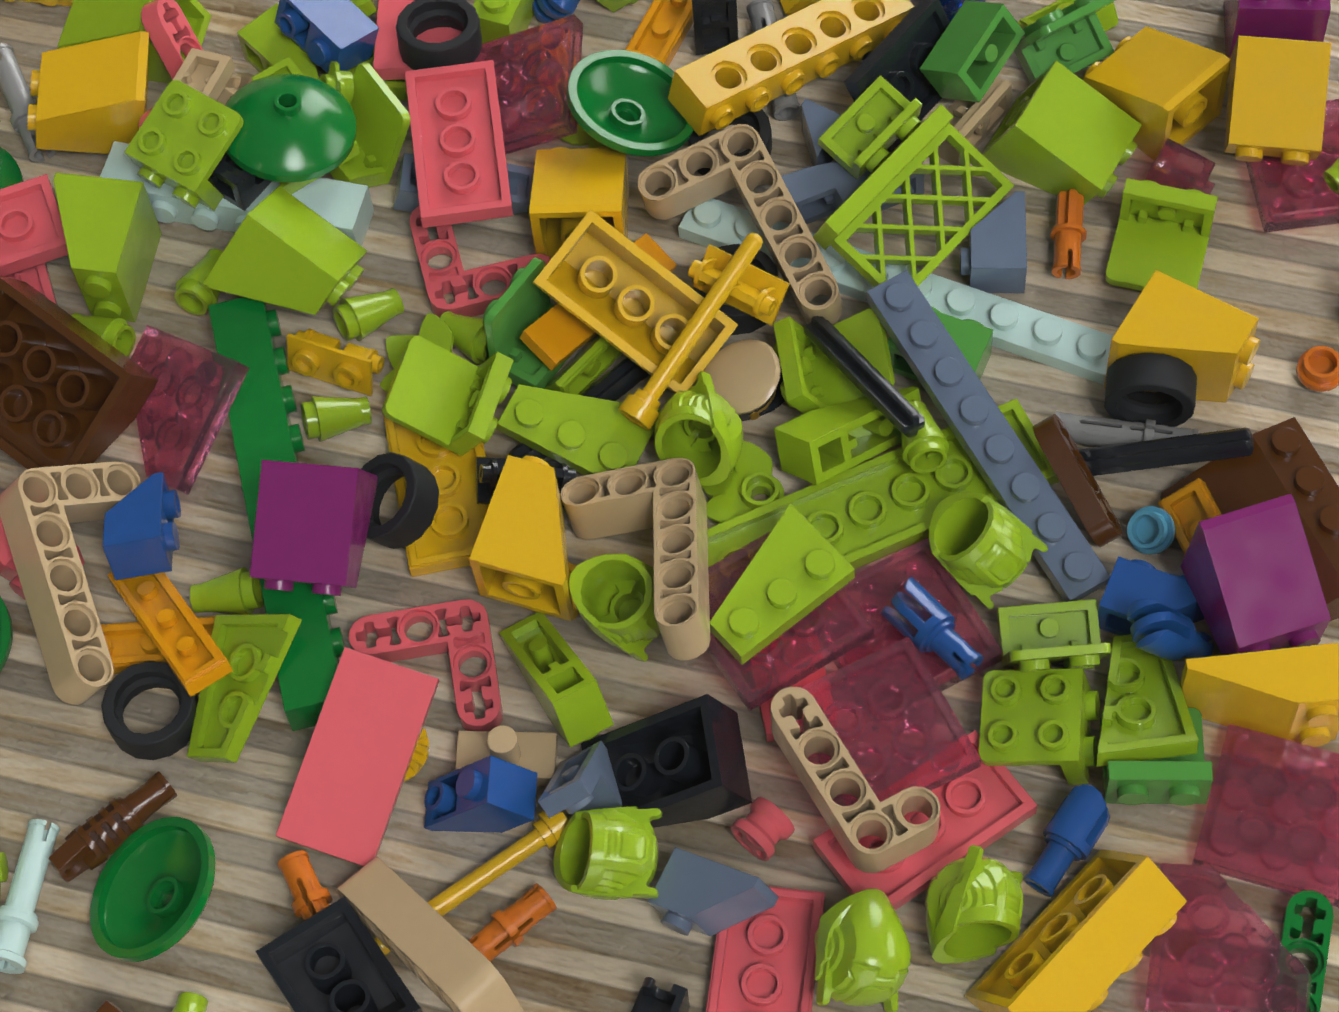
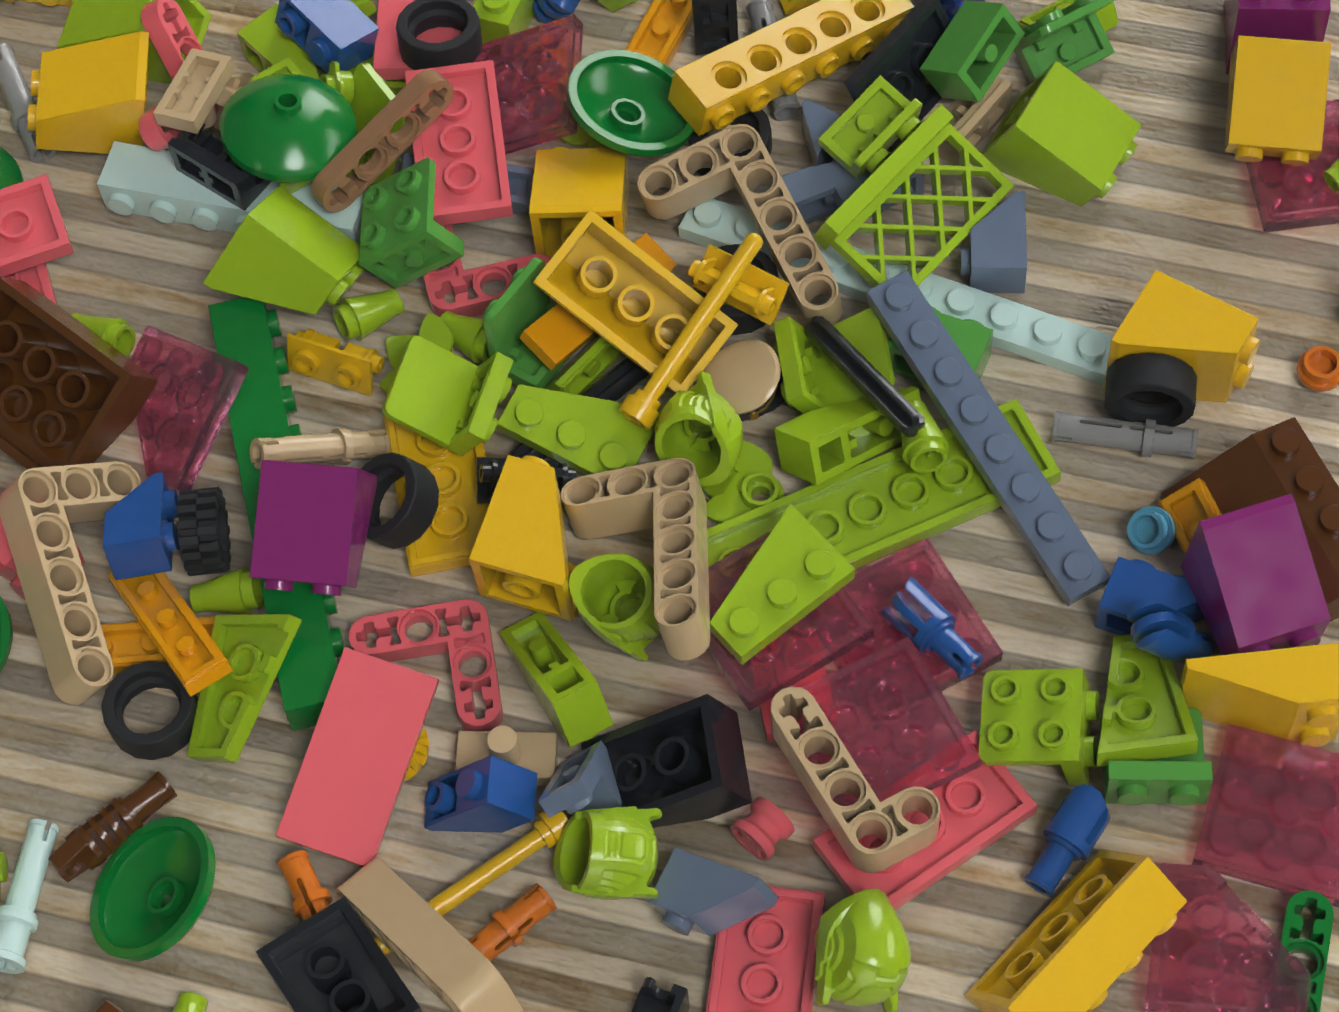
lime slope [53,172,162,322] -> none
lime bracket [124,80,244,211] -> none
lime cone [174,249,223,315] -> none
lime cone [301,396,372,442] -> none
lime helmet [925,845,1023,963] -> none
lime helmet [929,492,1048,609] -> none
lime bracket [996,599,1111,672] -> none
reddish brown beam [1033,414,1123,547] -> none
orange axle [1050,189,1087,279] -> none
black axle [1079,427,1254,476] -> none
yellow slope [1083,26,1231,165] -> none
lime bracket [1105,178,1218,291] -> none
clear pink brick [1144,138,1216,195] -> none
none -> black tyre [177,487,231,576]
none -> tan pin [250,428,390,469]
none -> medium nougat beam [311,69,454,212]
none -> bright green bracket [359,157,464,288]

